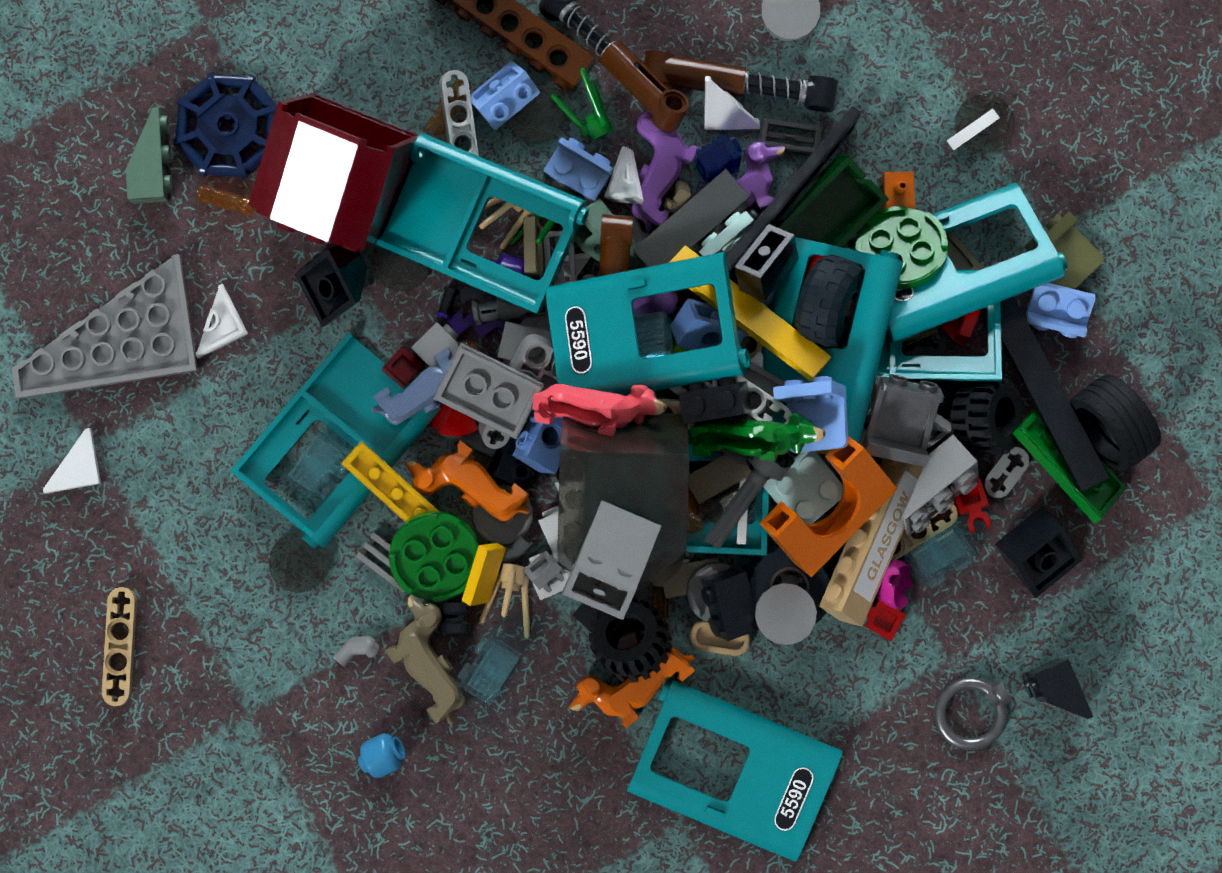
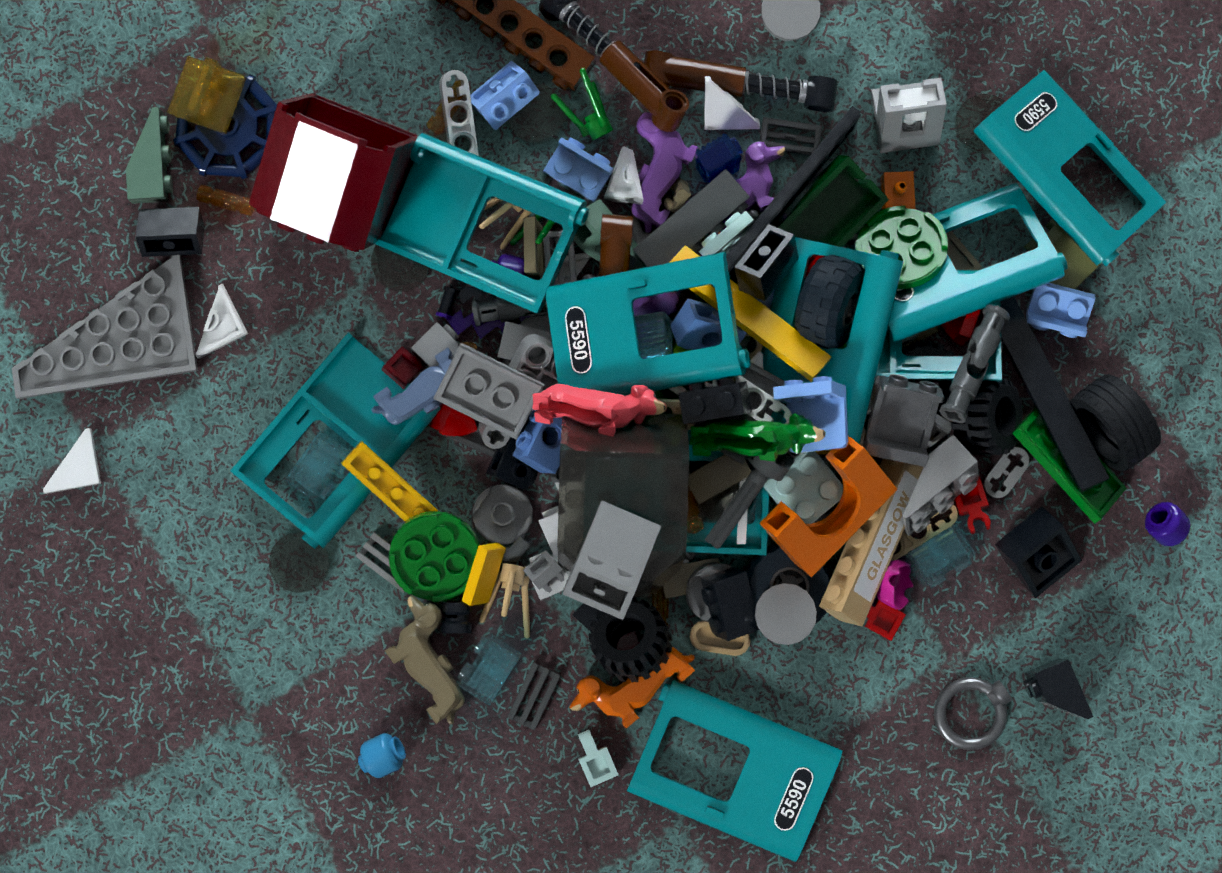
tan beam [102,587,137,706] -> none
black slope [295,245,367,327] -> none
light grey arm [333,636,379,667] -> none
orange animal [405,440,530,521] -> none
white sticker [947,109,1000,150] -> none
none -> black brick [136,207,205,257]
none -> clear yellow bracket [167,56,246,134]
none -> dark grey tile [507,662,561,731]
none -> light aqua plate [578,729,619,787]
none -> light grey brick [871,78,947,153]
none -> dark grey piece [939,305,1010,423]
none -> teal piece [973,70,1166,267]
none -> dark purple head [1145,502,1191,547]

